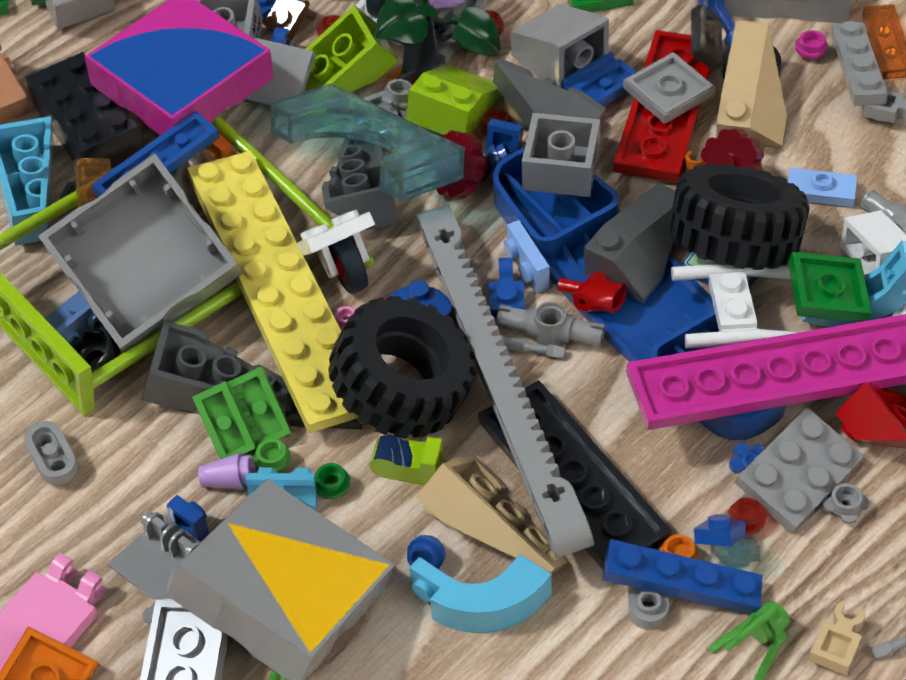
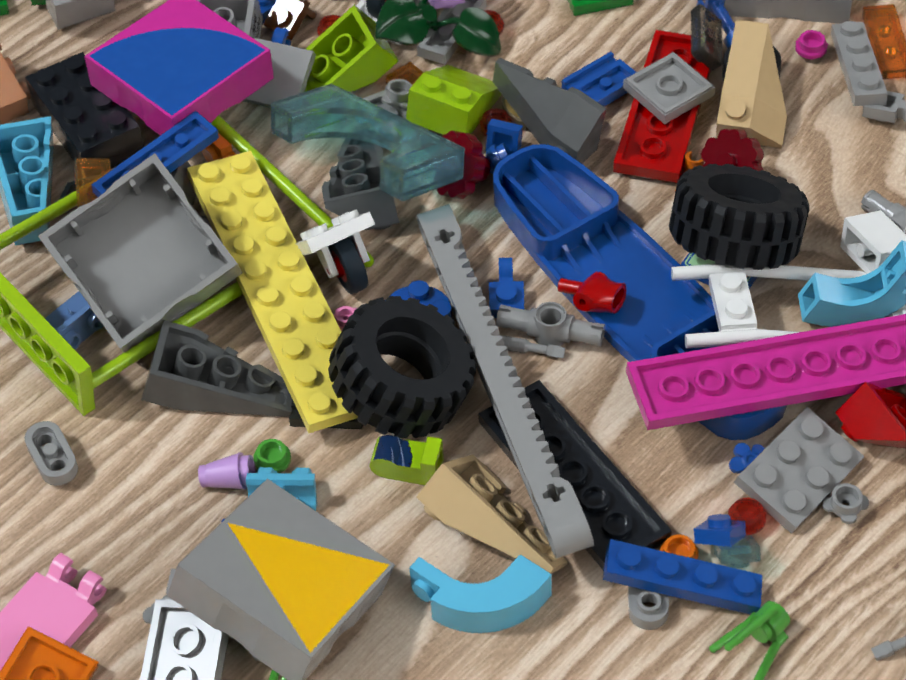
black hair [72,327,120,372] -> none
light grey hinge [108,512,201,601] -> none
blue plate [166,495,209,542] -> none
bright green slope [192,367,293,459] -> none
green plate [315,463,350,499] -> none
black piece [398,15,448,80] -> none
blue plate [407,535,446,569] -> none
light blue plate [504,220,550,294] -> none
light grey slope [511,4,609,88] -> none
light grey brick [522,113,600,197] -> none
dark grey wedge [584,183,676,304] -> none
light blue plate [788,167,857,208] -> none
green tile [788,252,872,322] -> none
tan plate [809,601,866,676] -> none

